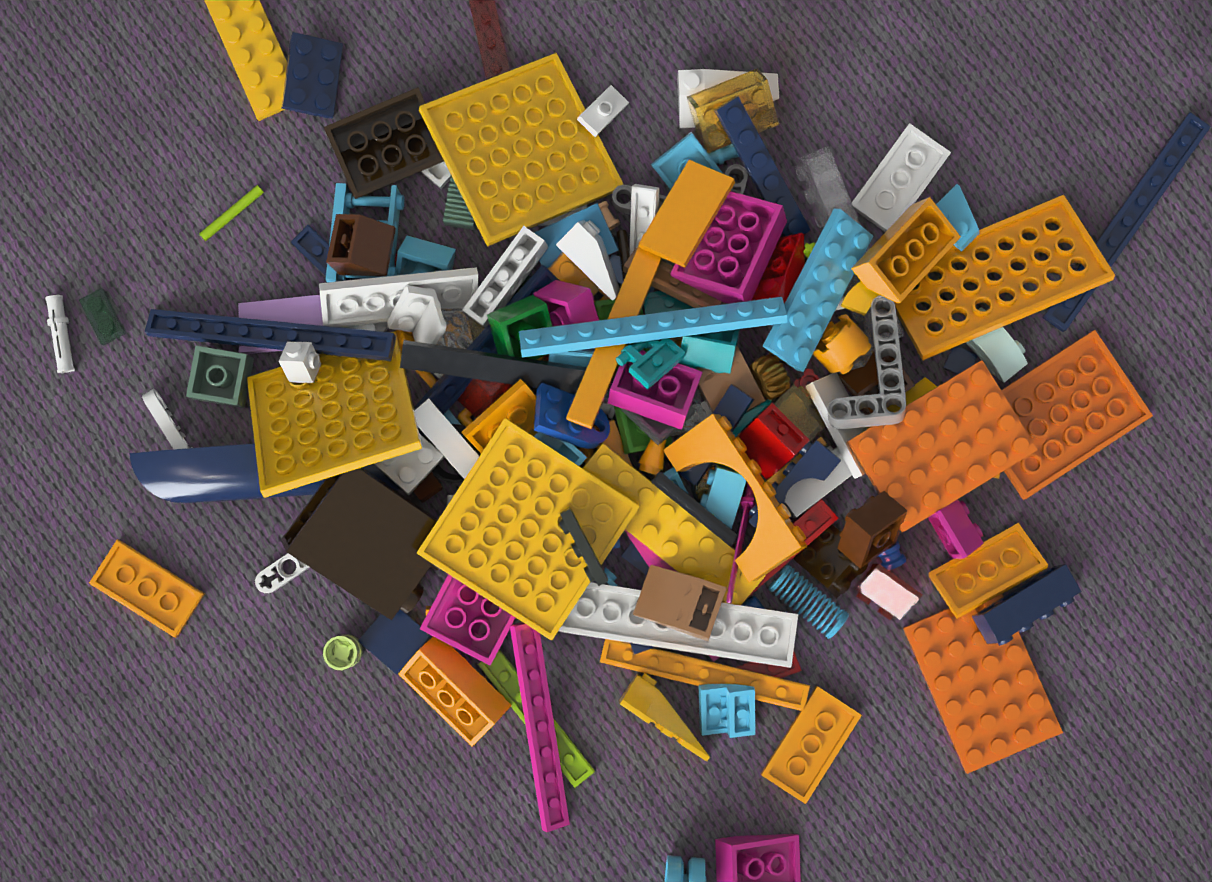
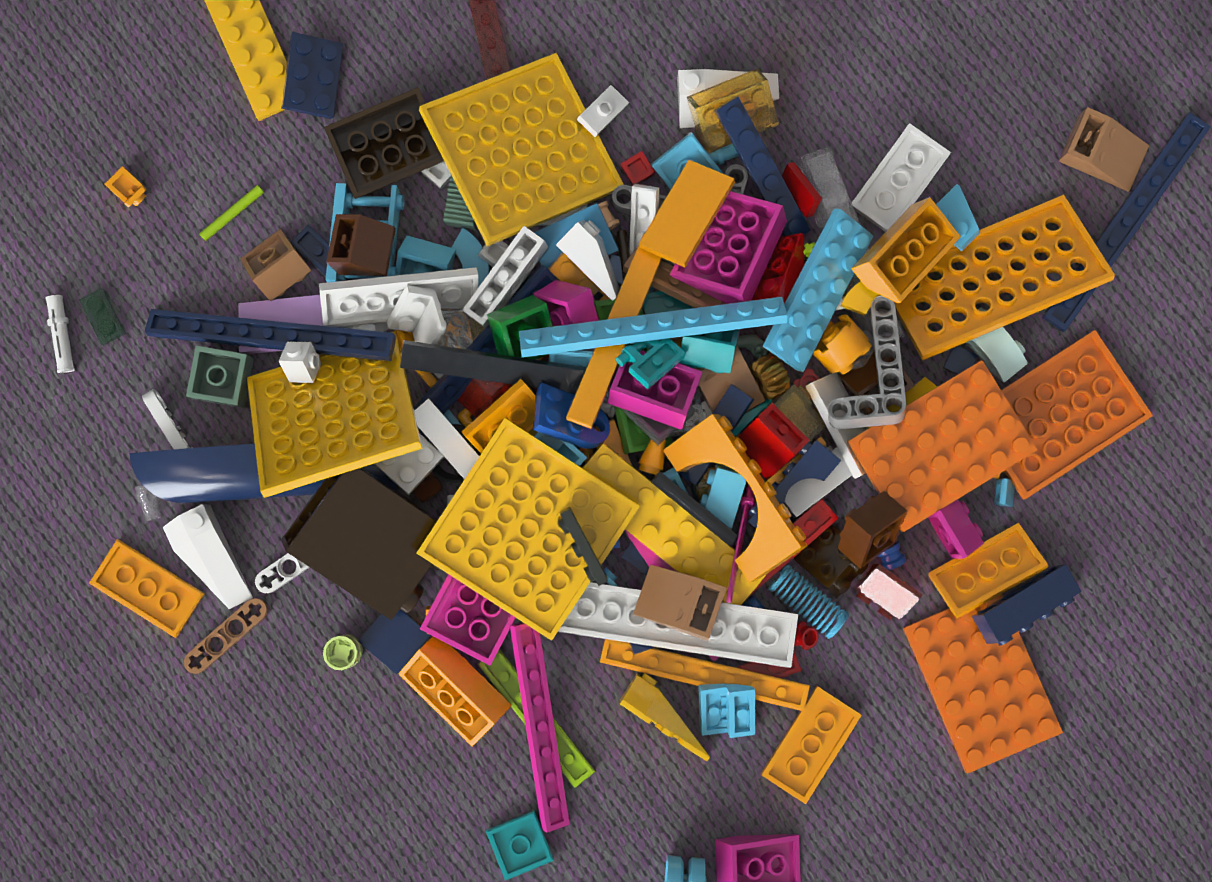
none -> light orange bracket [104,166,146,207]
none -> clear cone [134,485,161,521]
none -> white wedge [163,504,253,609]
none -> medium nougat beam [184,598,269,674]
none -> medium nougat slope [240,229,311,301]
none -> medium azure tile [451,228,489,288]
none -> white tile [477,241,509,267]
none -> teal plate [486,810,554,881]
none -> red plate [620,151,655,186]
none -> sand green arm [737,334,768,358]
none -> red tile [782,162,822,218]
none -> red plate [794,621,818,651]
none -> medium azure slope [994,478,1015,507]
none -> medium nougat slope [1059,107,1149,192]

